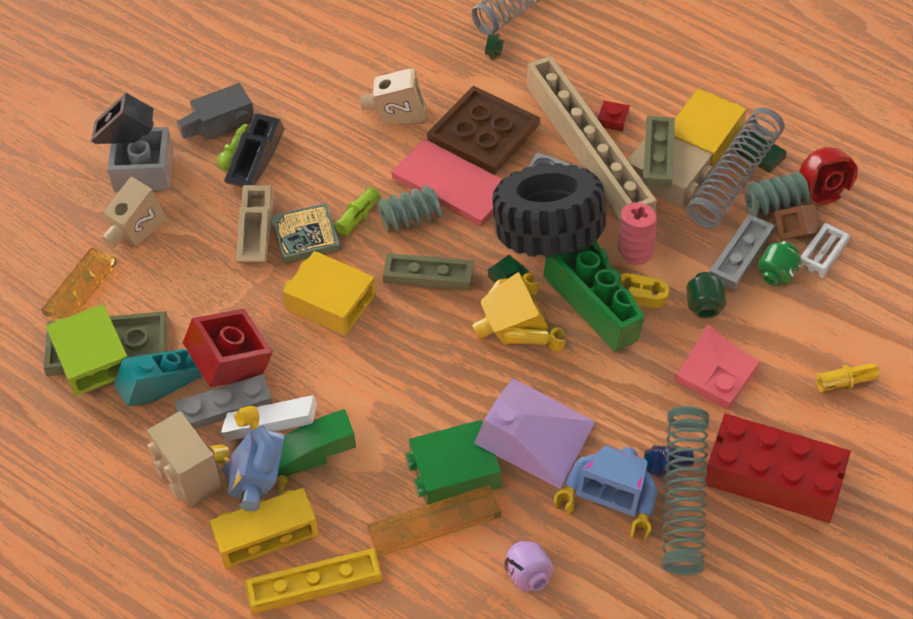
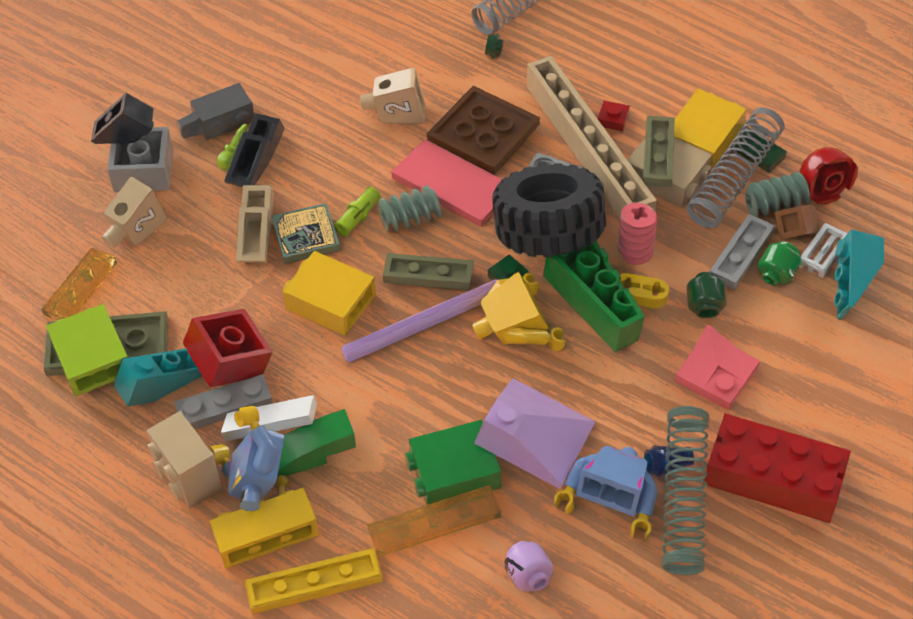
yellow axle [816,363,880,393] -> none
none -> lavender axle [341,280,497,362]
none -> teal slope [834,229,884,320]

